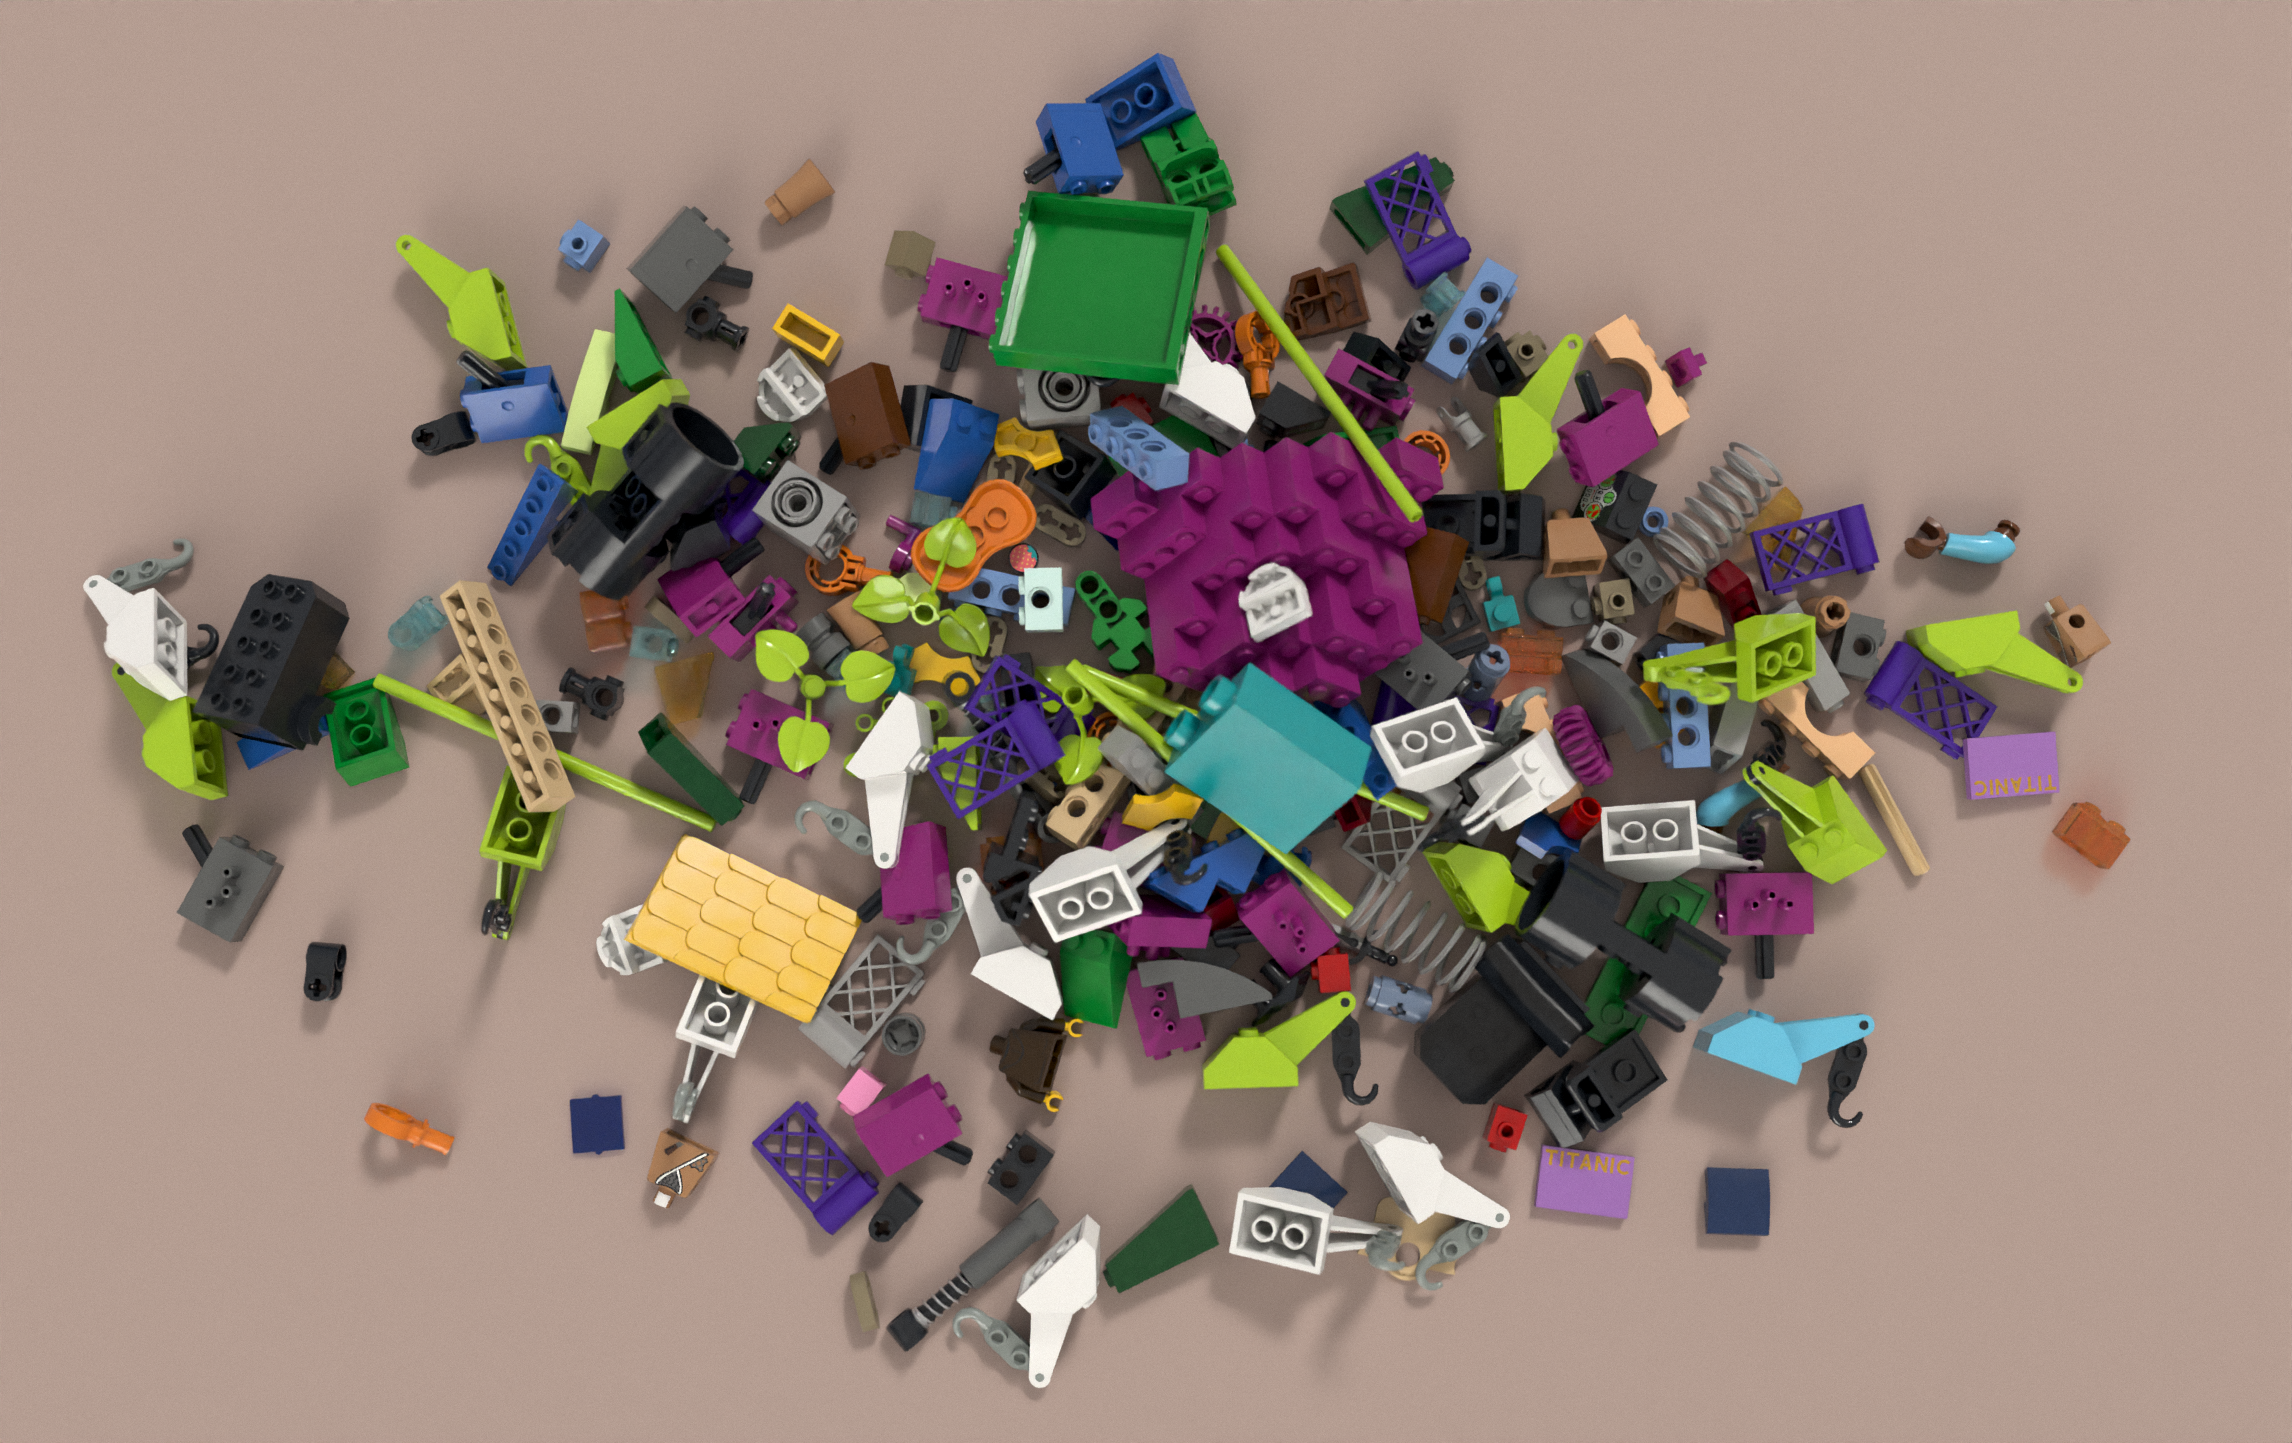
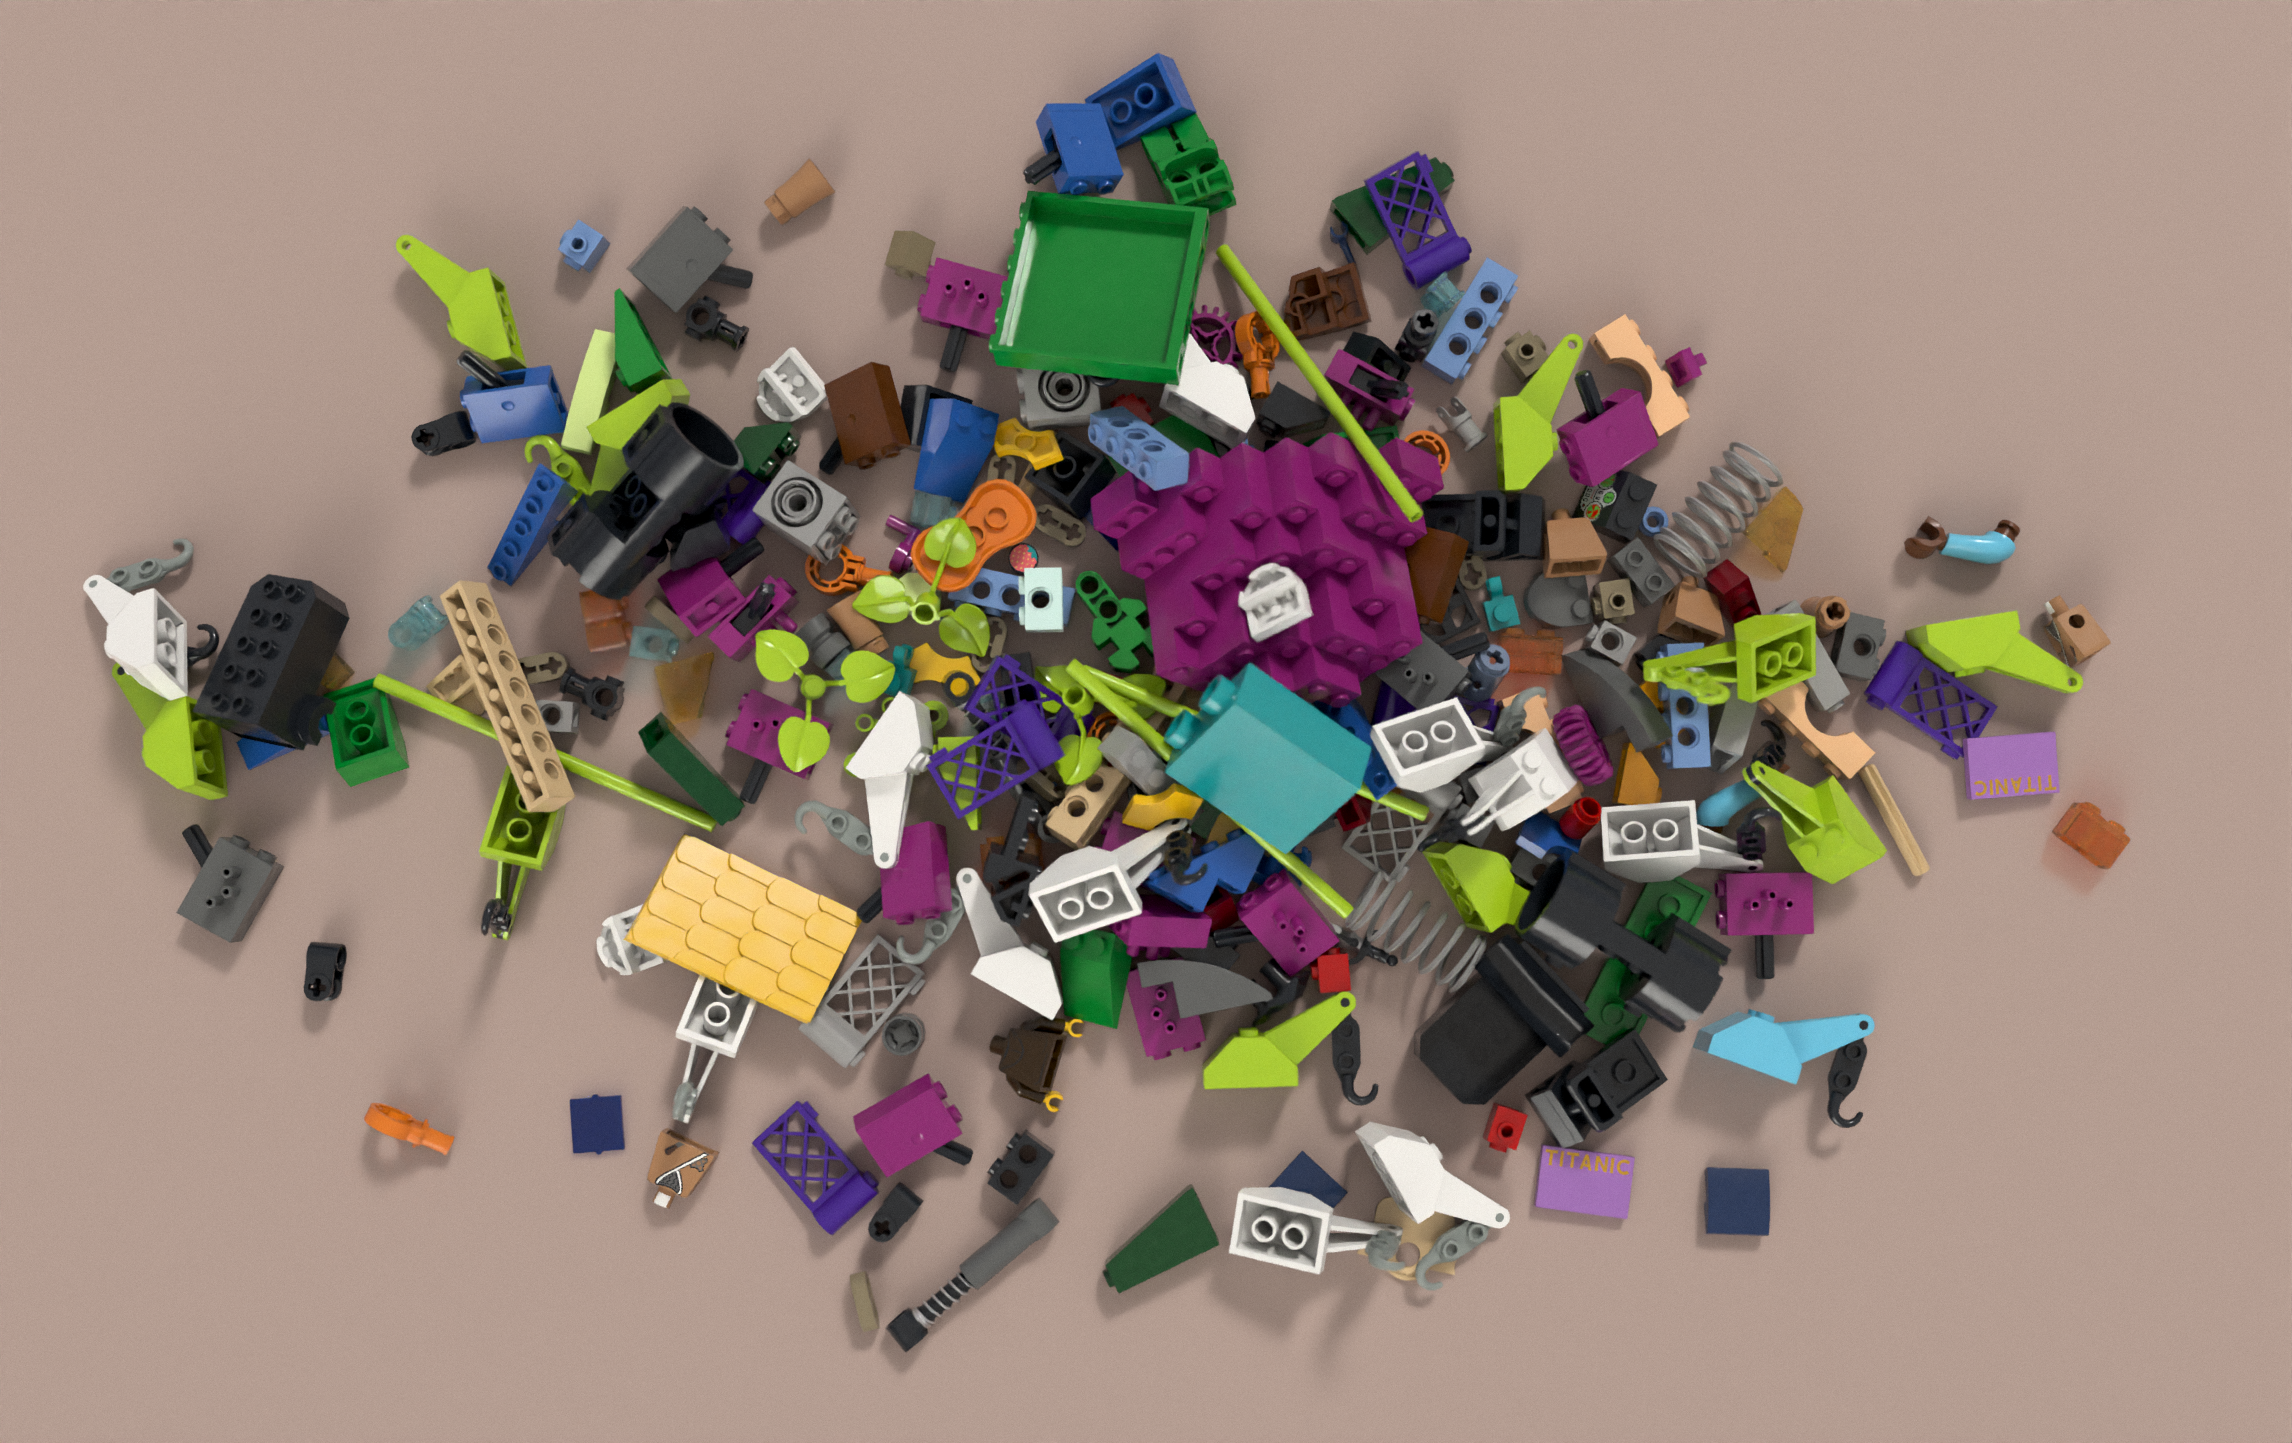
yellow brick [772,303,844,368] -> none
bright pink brick [836,1066,887,1117] -> none
white slope [952,1214,1101,1388] -> none
sand blue piece [1364,975,1433,1024] -> none
black slope [1468,332,1523,398] -> none
dark purple piece [1749,504,1880,596] -> none
none -> dark tan beam [518,652,570,686]
none -> dark blue hand [1330,222,1356,264]
none -> light orange slope [1611,742,1662,806]

